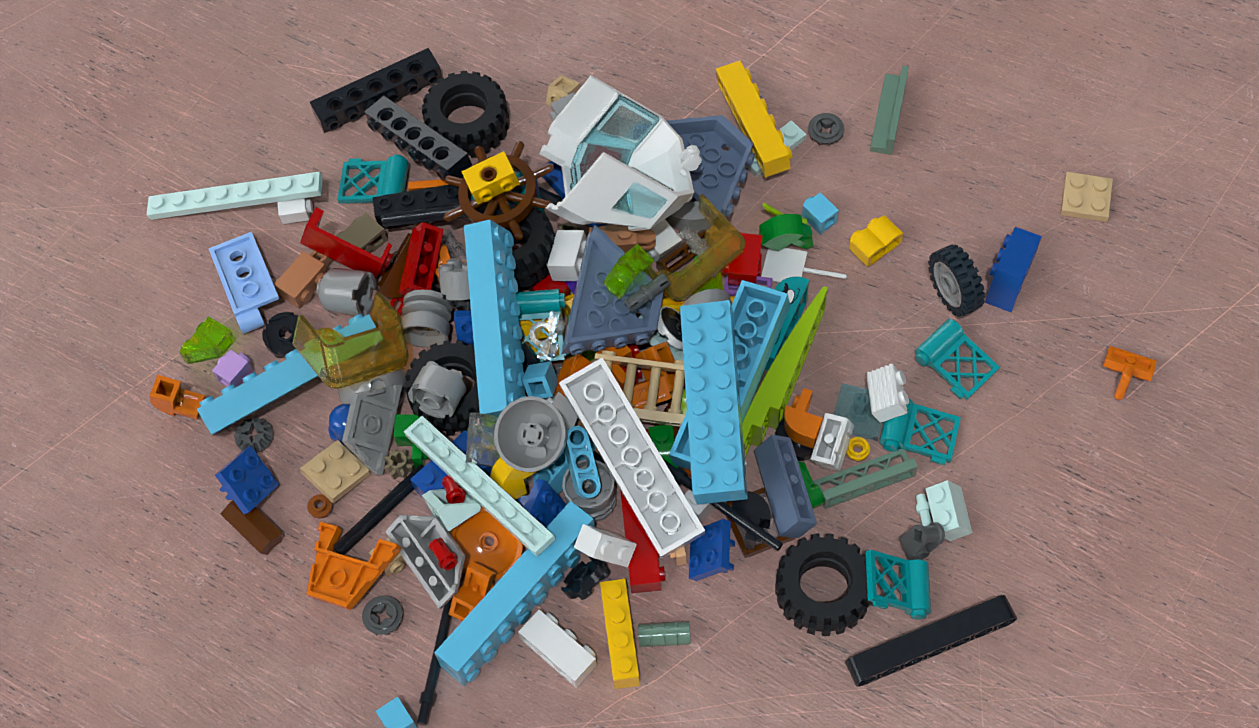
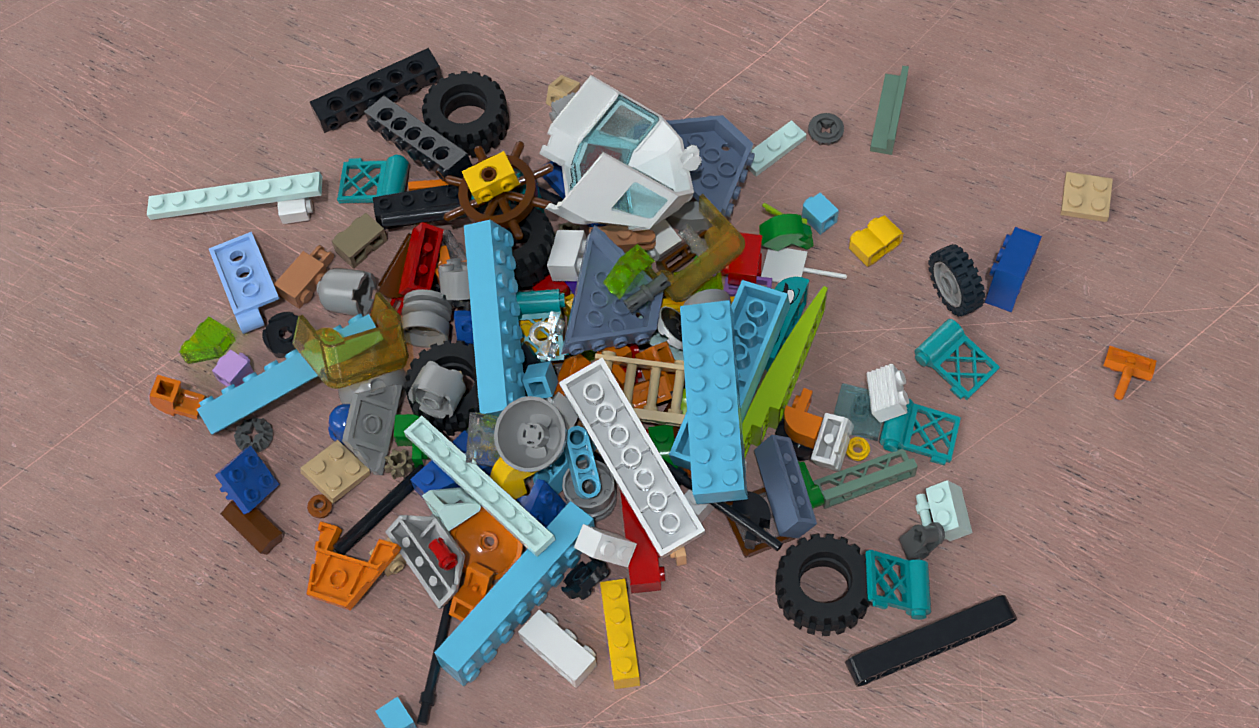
red panel [300,207,393,280] -> none
dark grey gear [362,596,403,636] -> none
red pin [441,475,466,504] -> none
sand green axle [638,621,691,648] -> none
blue plate [688,519,735,581] -> none
yellow brick [716,60,793,178] -> none

